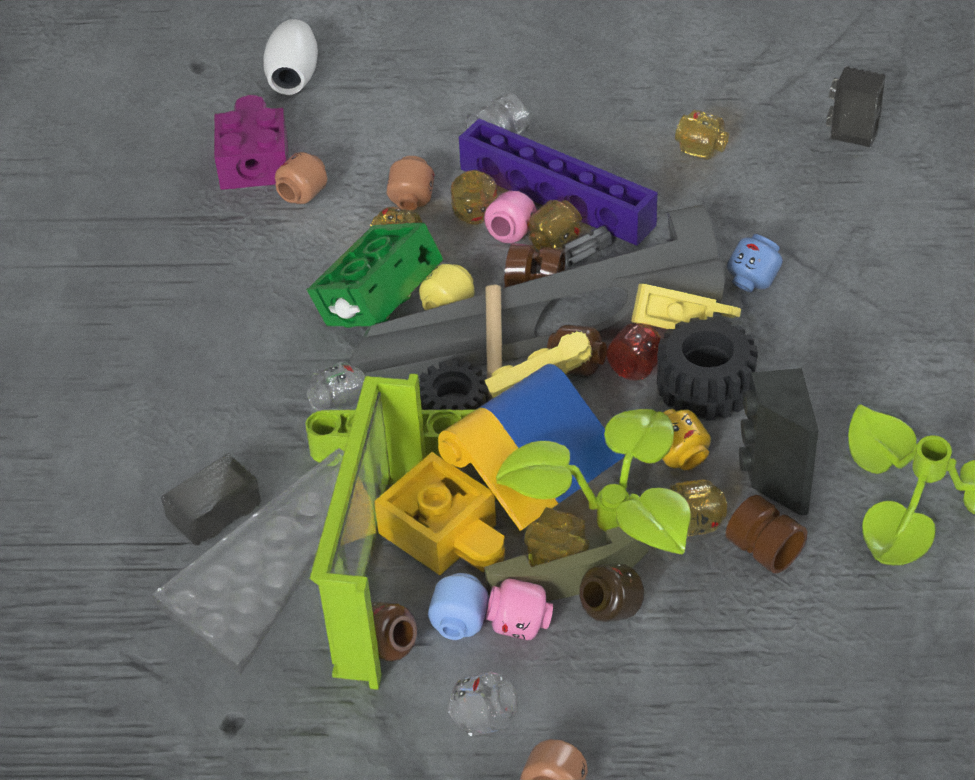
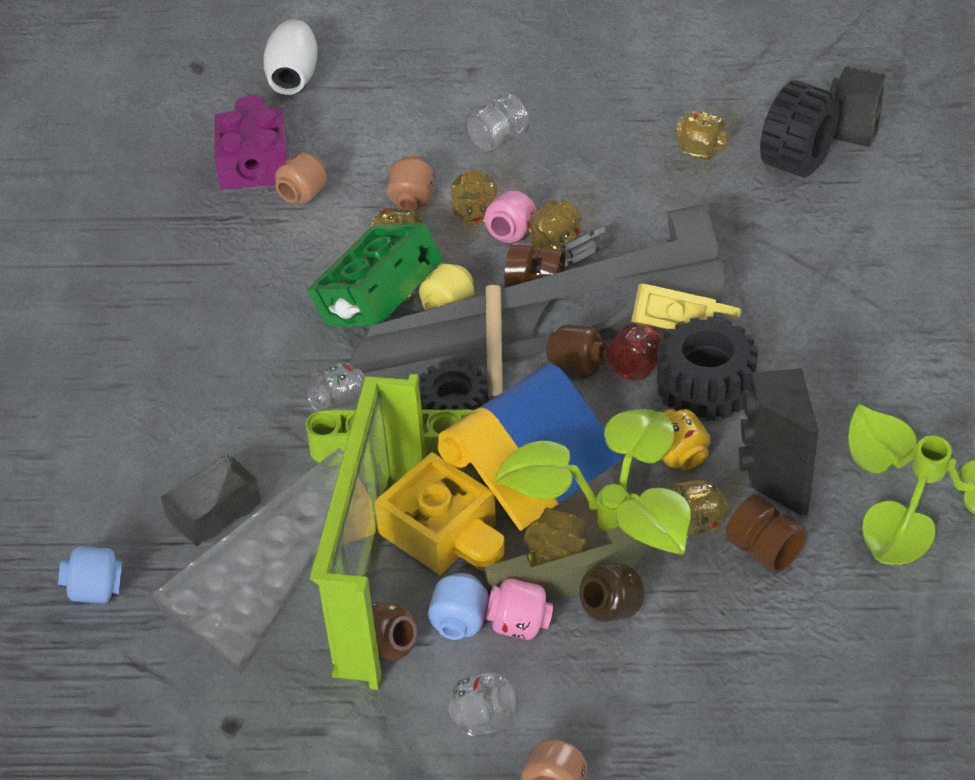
dark purple brick [458,118,658,246] -> none
light yellow hinge [484,331,593,398] -> none
medium blue head [727,234,783,293] -> none
none -> light blue head [58,546,122,604]
none -> black tyre [760,80,839,178]

